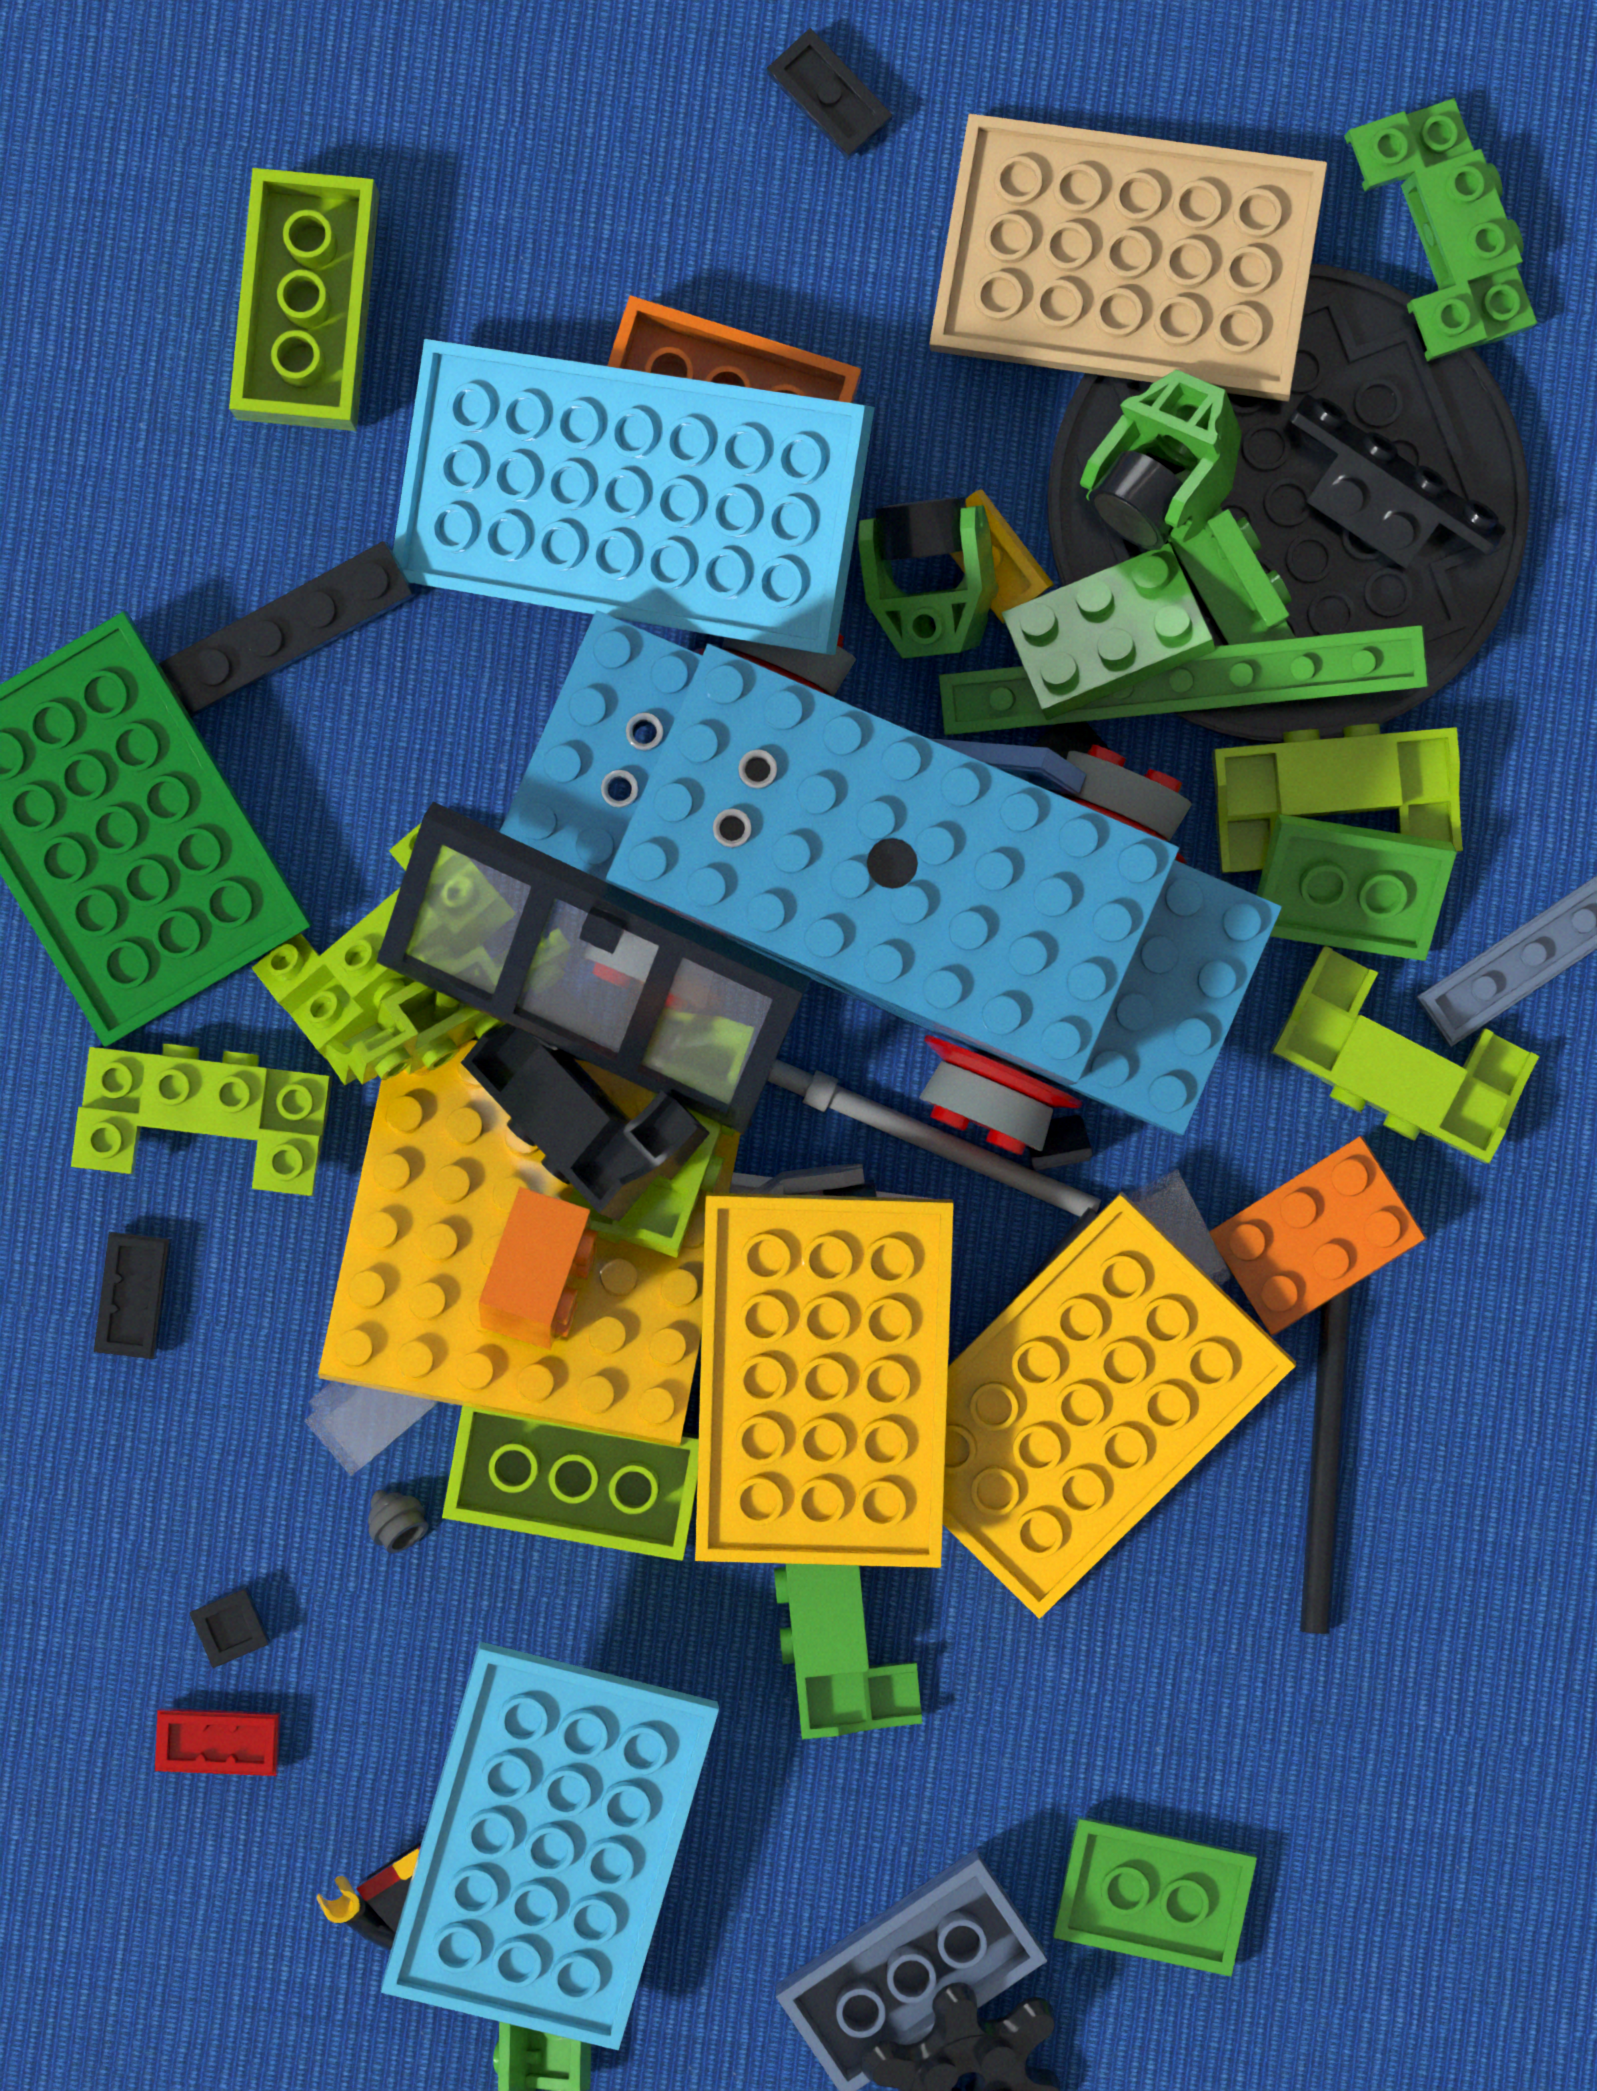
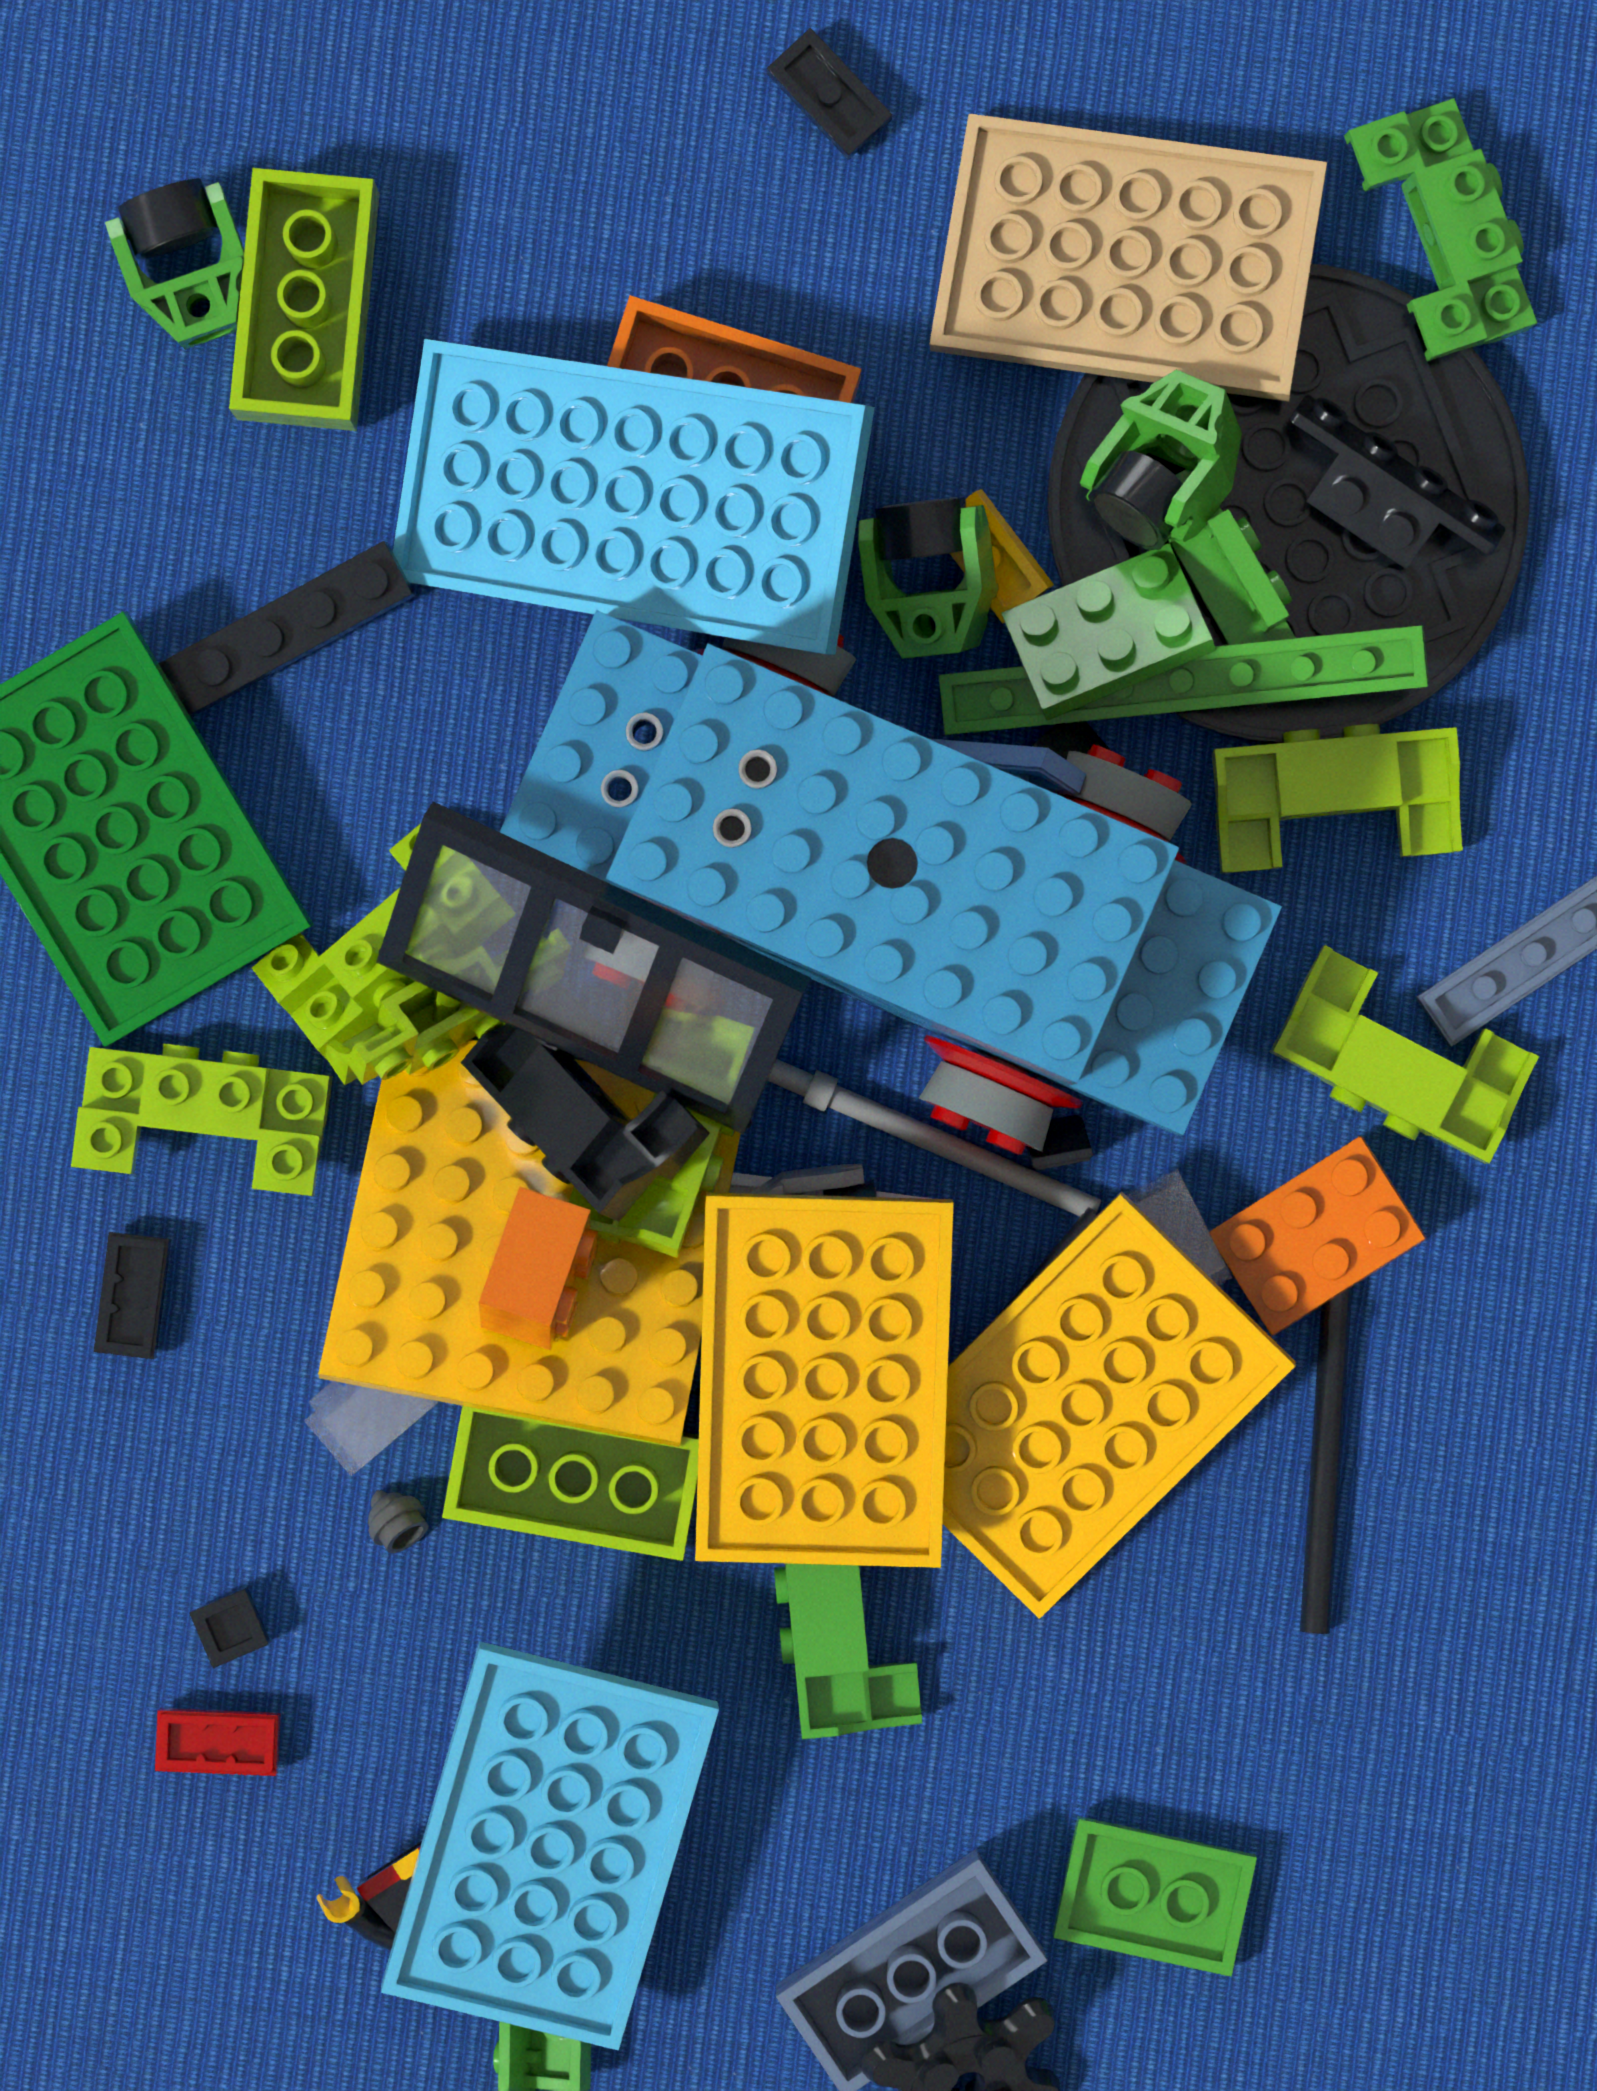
bright green plate [1256,814,1457,961] -> none
none -> bright green piece [105,178,245,350]

